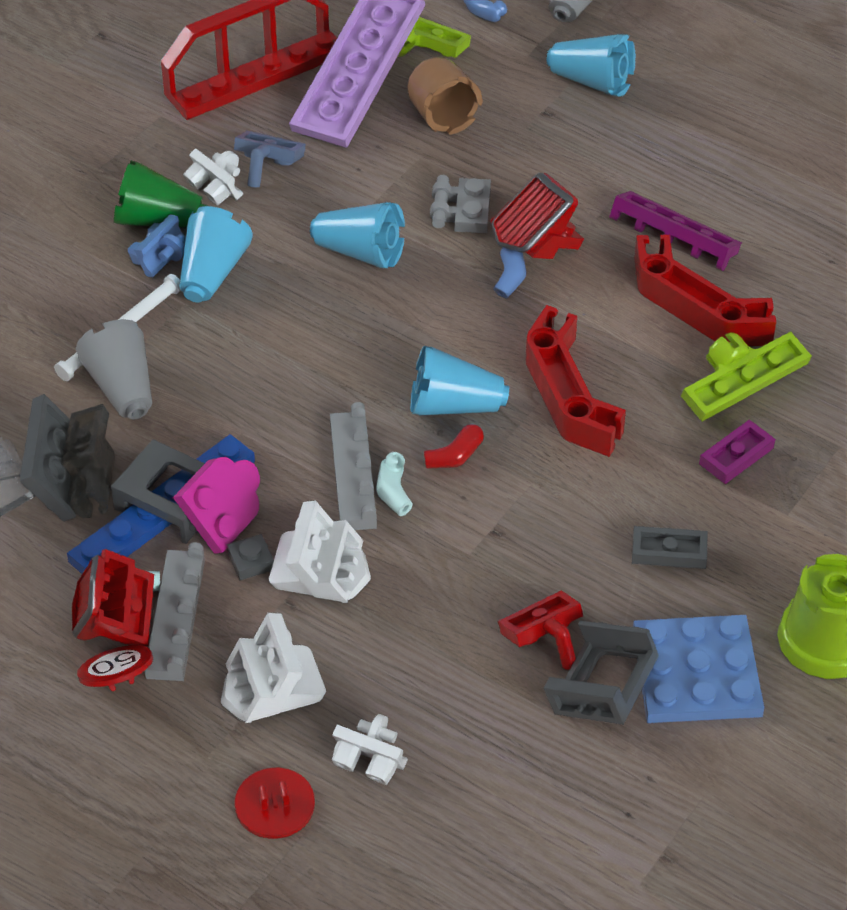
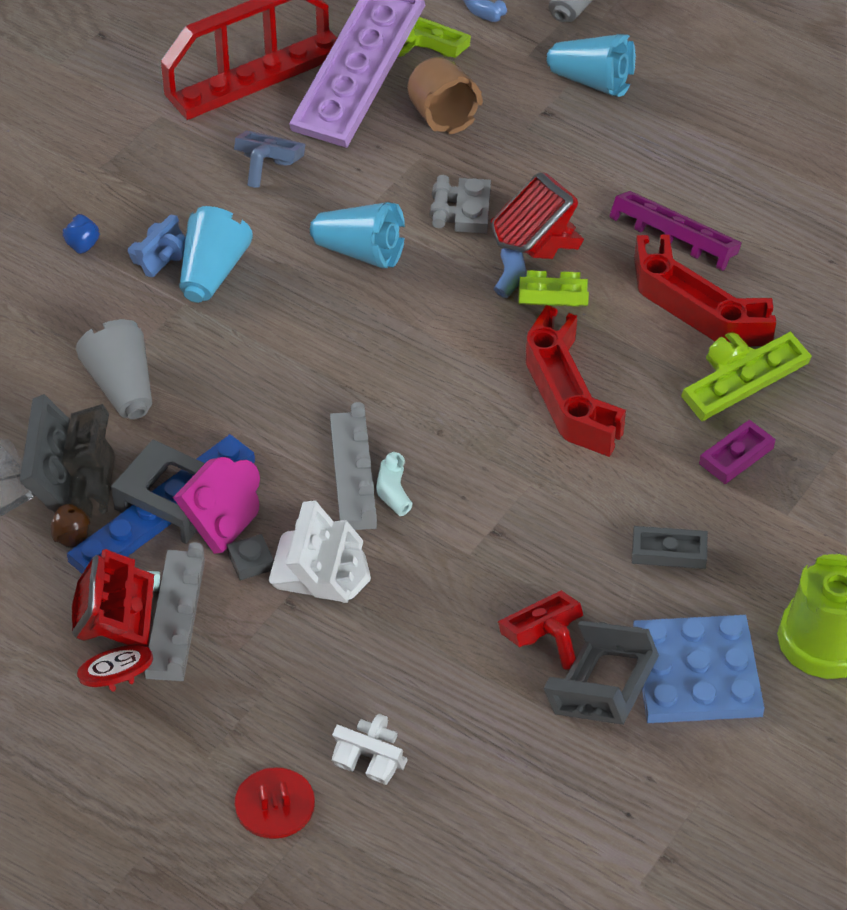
white bar [54,274,181,381] -> none
green cone [113,160,207,228] -> none
white hips [183,148,243,206] -> none
white piece [221,613,326,723] -> none
medium azure cone [410,346,509,416] -> none
red arm [424,424,484,469] -> none
none -> reddish brown piece [50,504,91,547]
none -> blue piece [63,214,100,254]
none -> lime plate [518,270,589,307]

